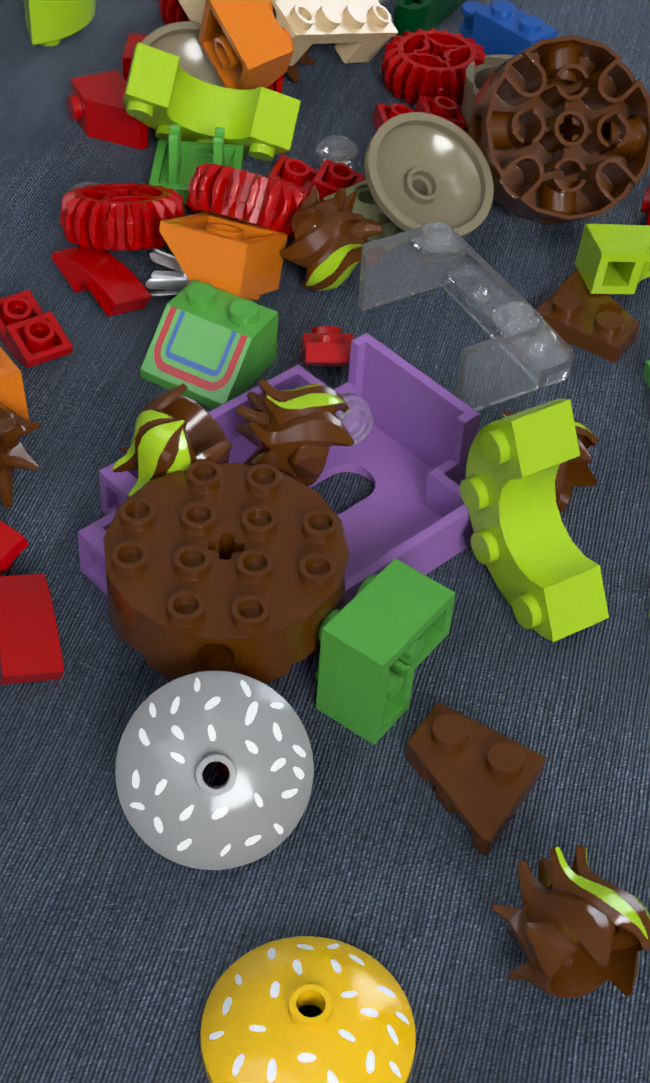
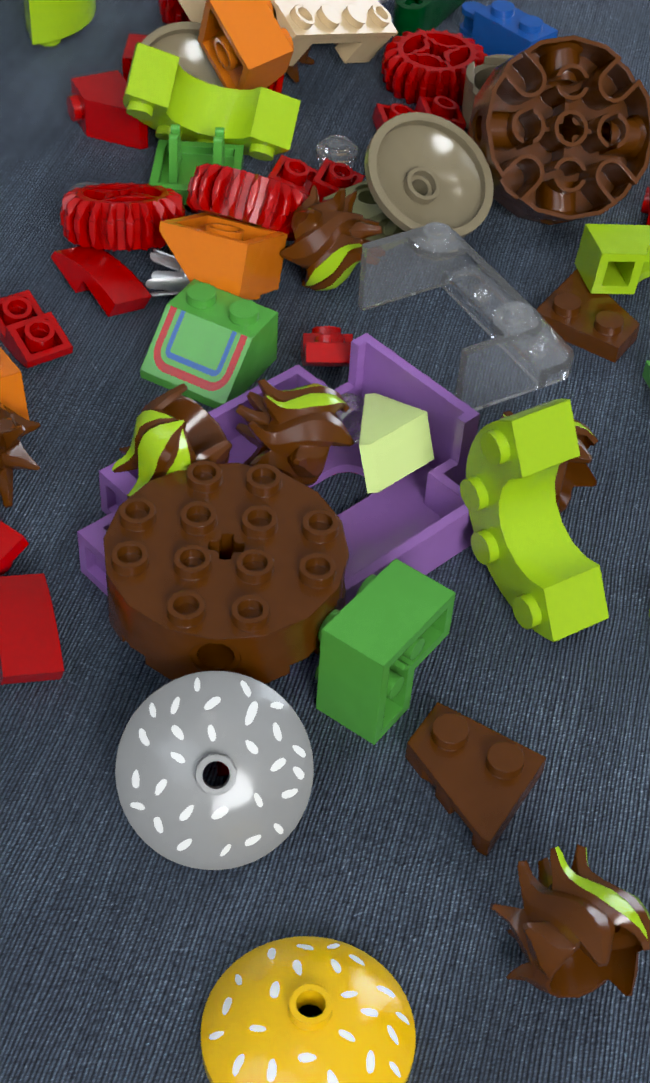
none -> yellowish green slope [359,393,434,494]

